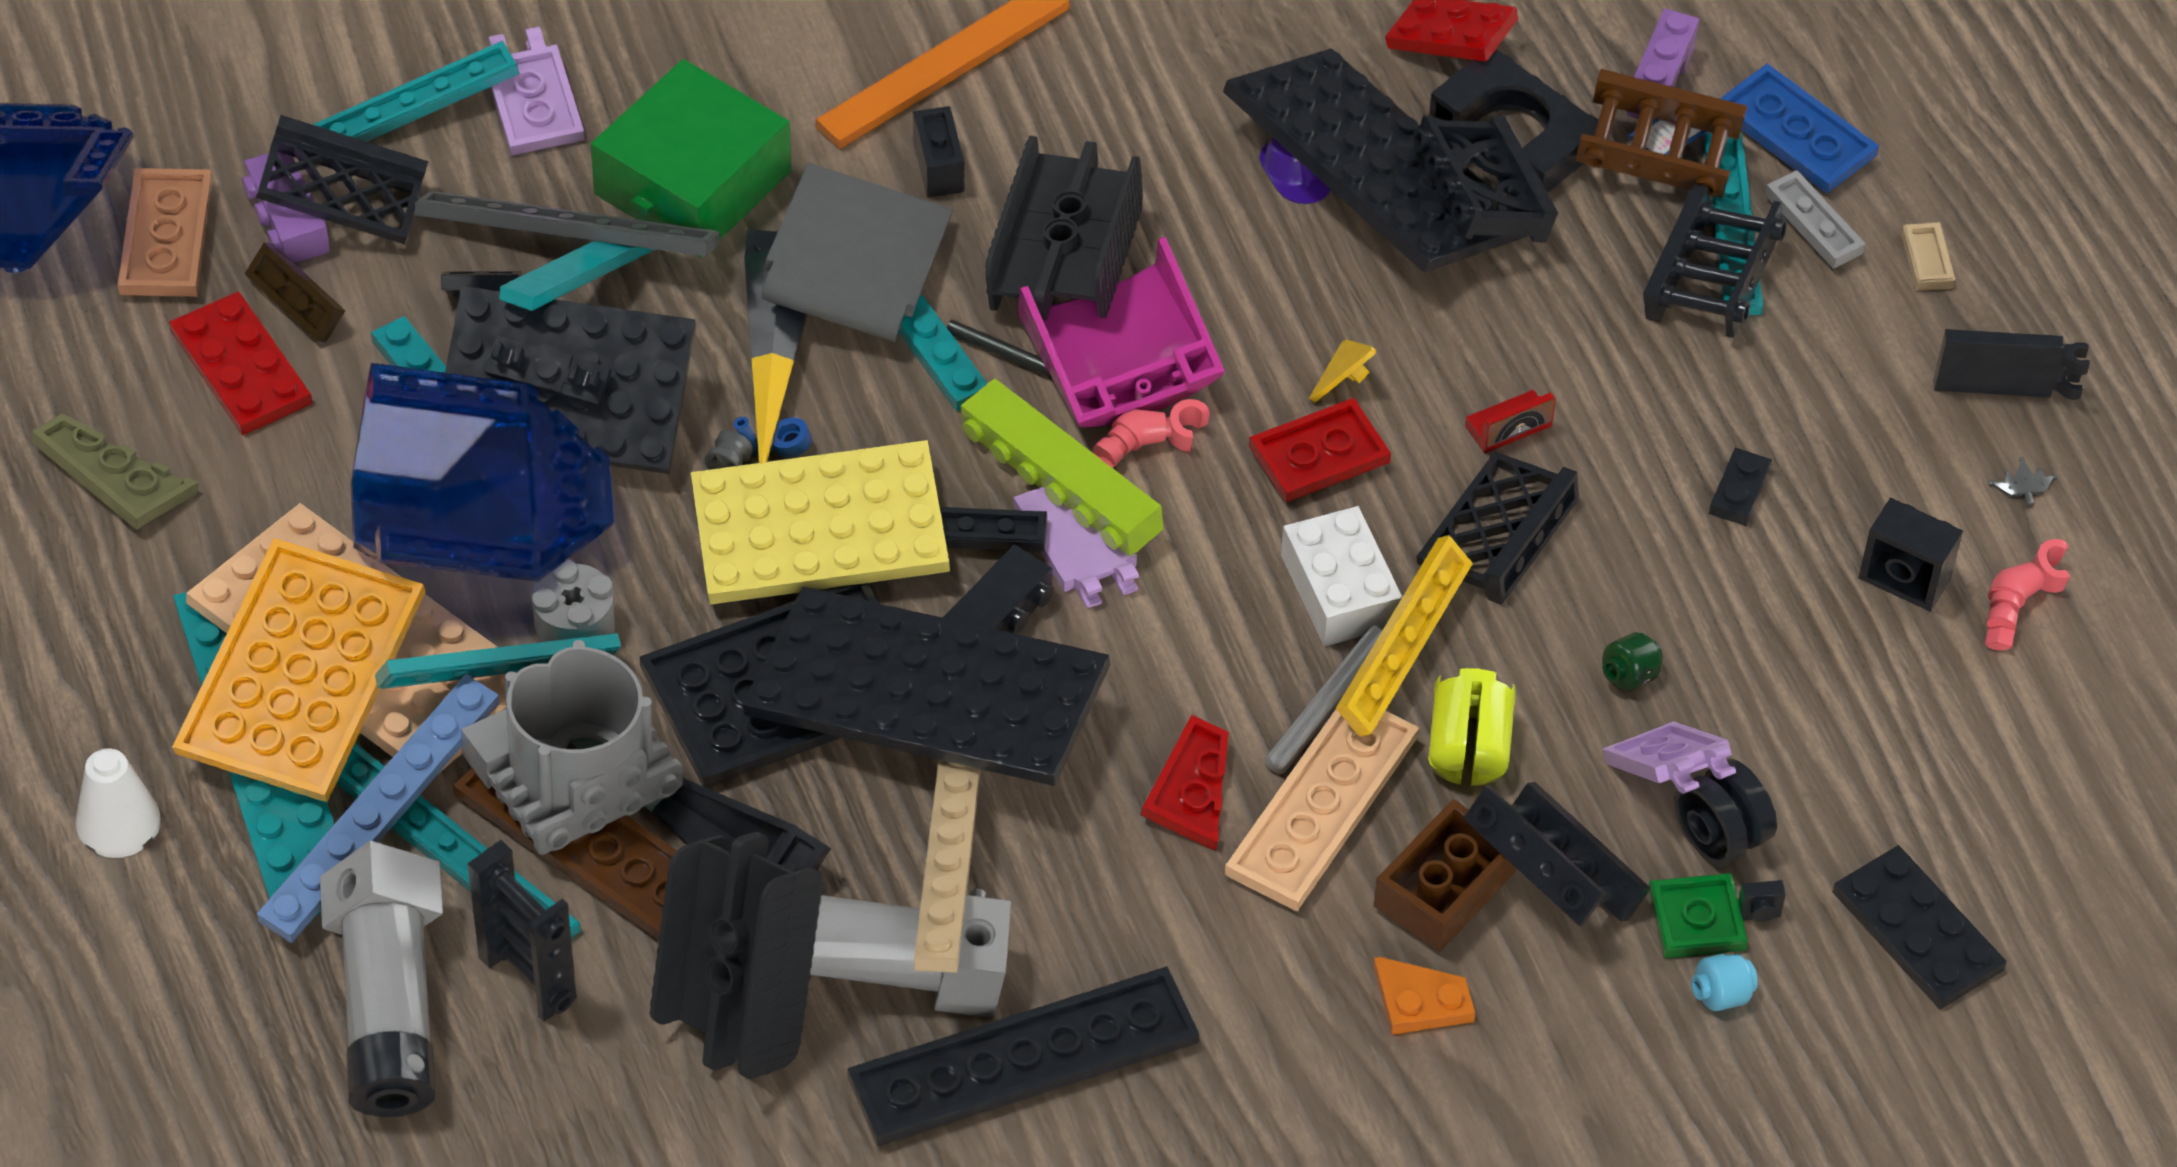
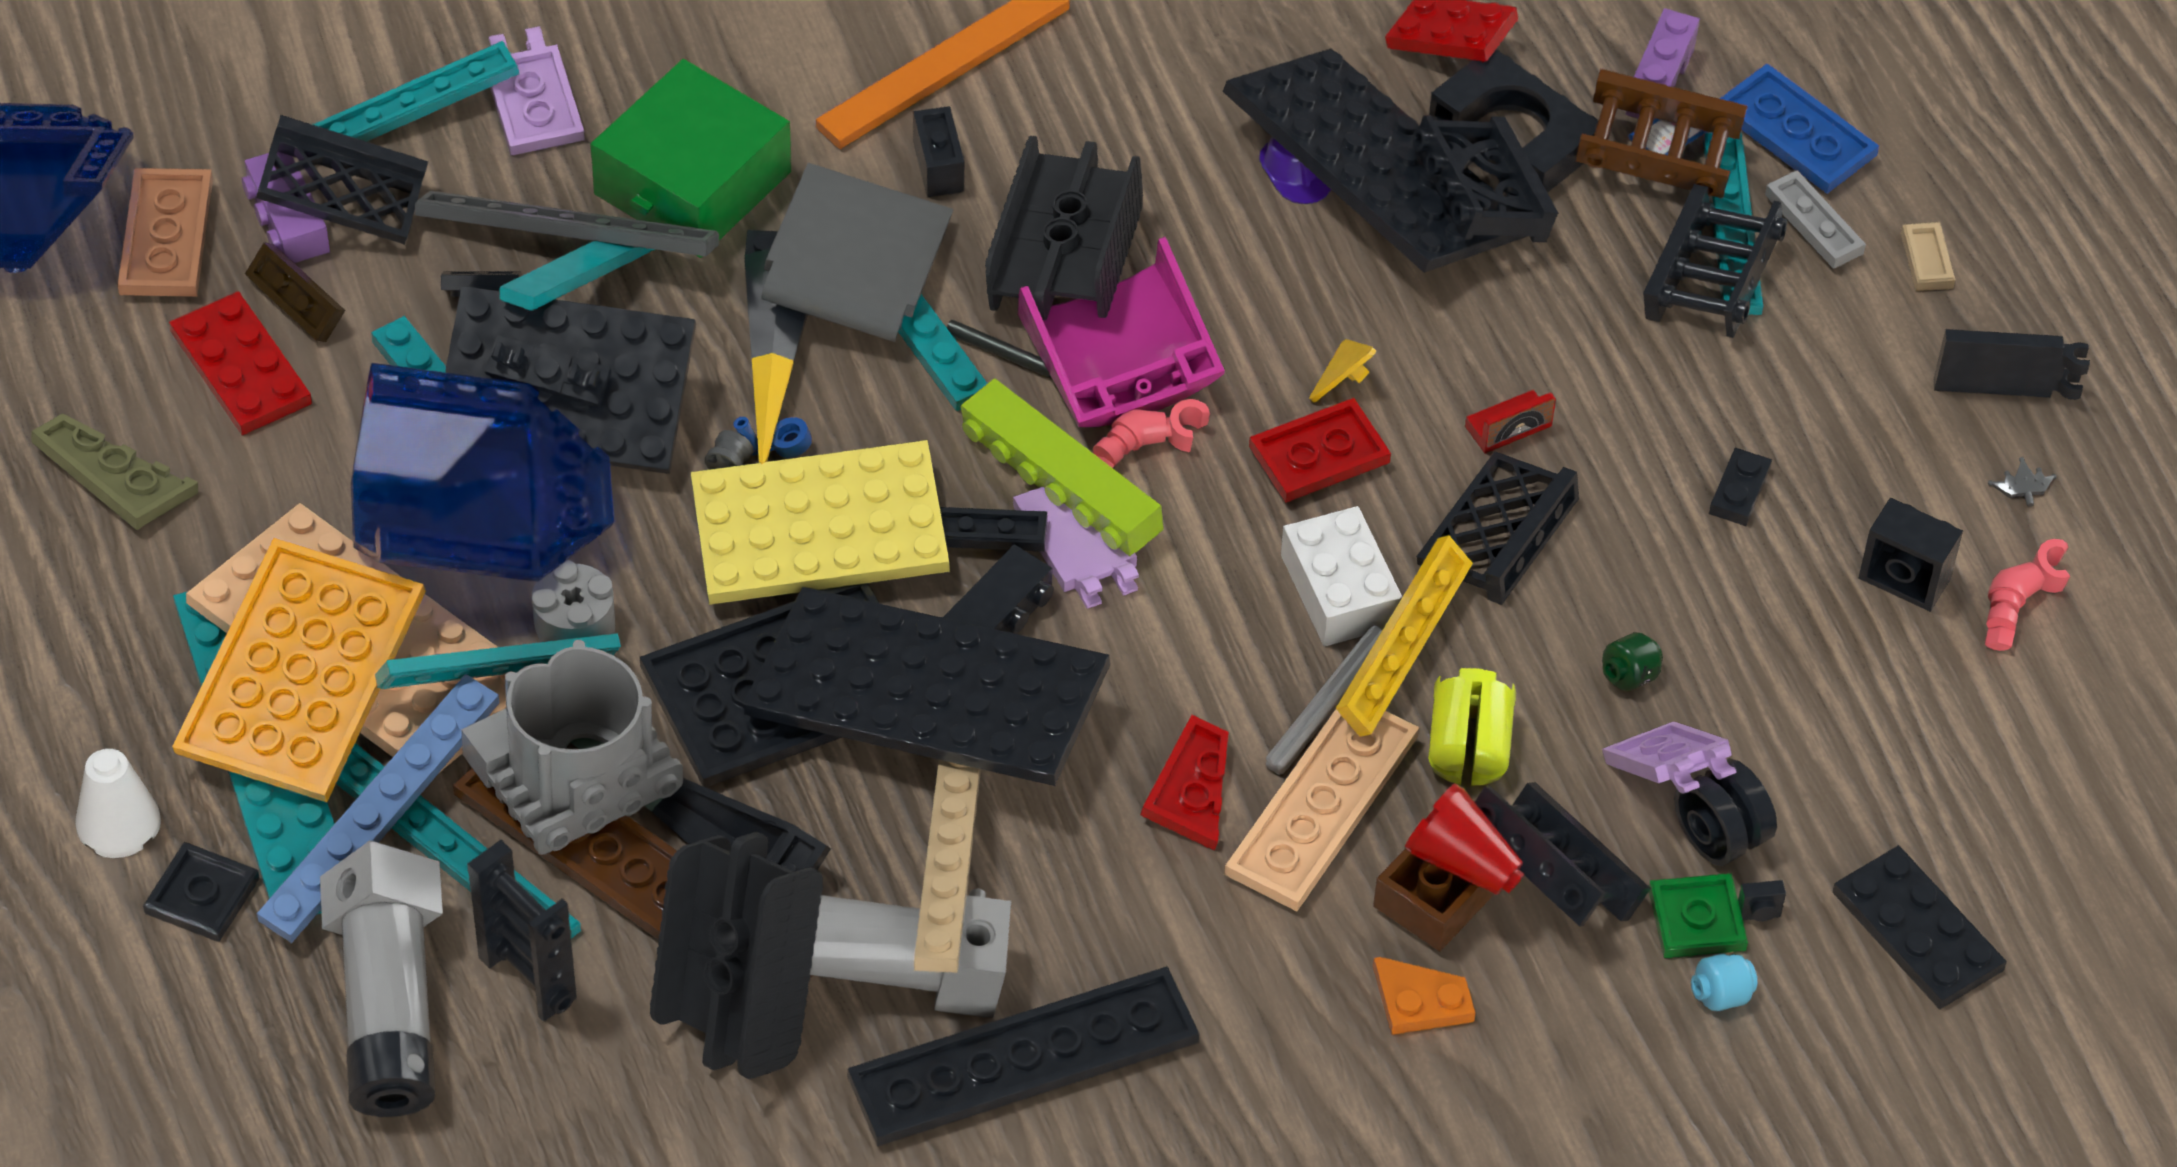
none -> black tile [143,842,260,942]
none -> red cone [1404,783,1525,895]

